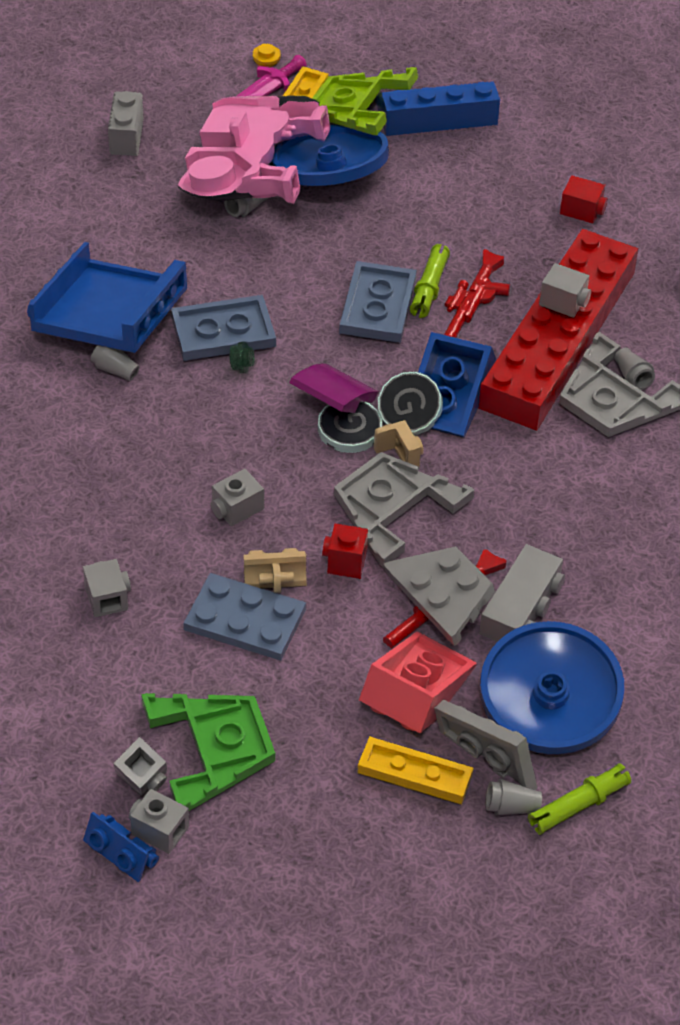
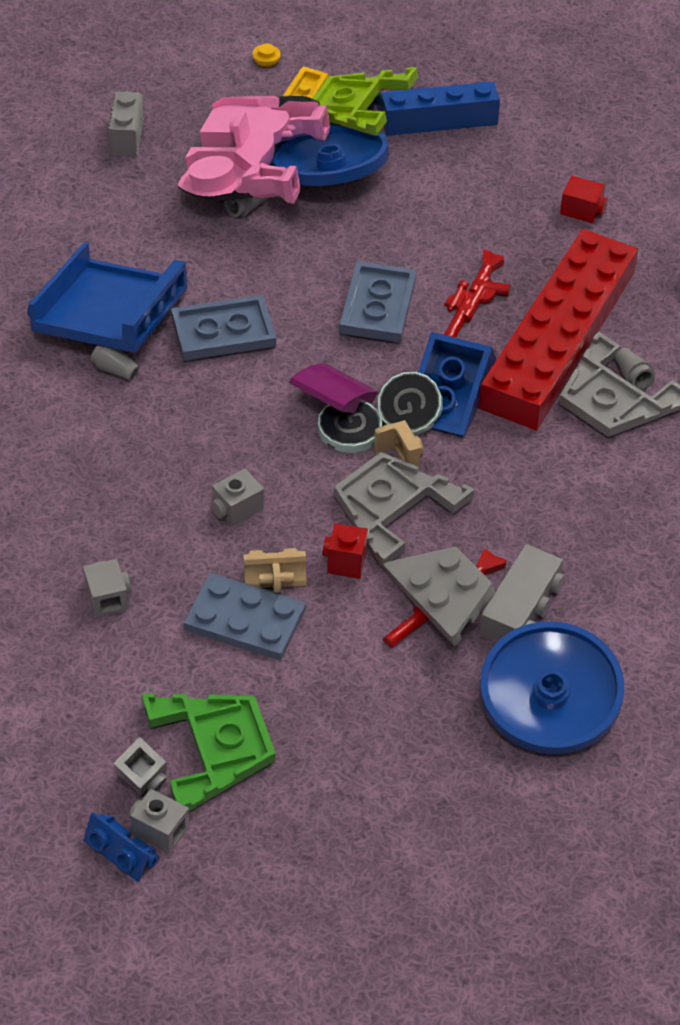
clear green plate [230,341,255,373] -> none
dark pink sword [236,55,306,97] -> none
yellow plate [357,736,474,805] -> none
coral slope [359,631,477,733] -> none
lime pin [410,244,450,318] -> none
light grey wing [434,699,537,790] -> none
light grey cone [485,779,542,815] -> none
lime pin [528,763,632,835] -> none
light grey brick [539,263,591,318] -> none

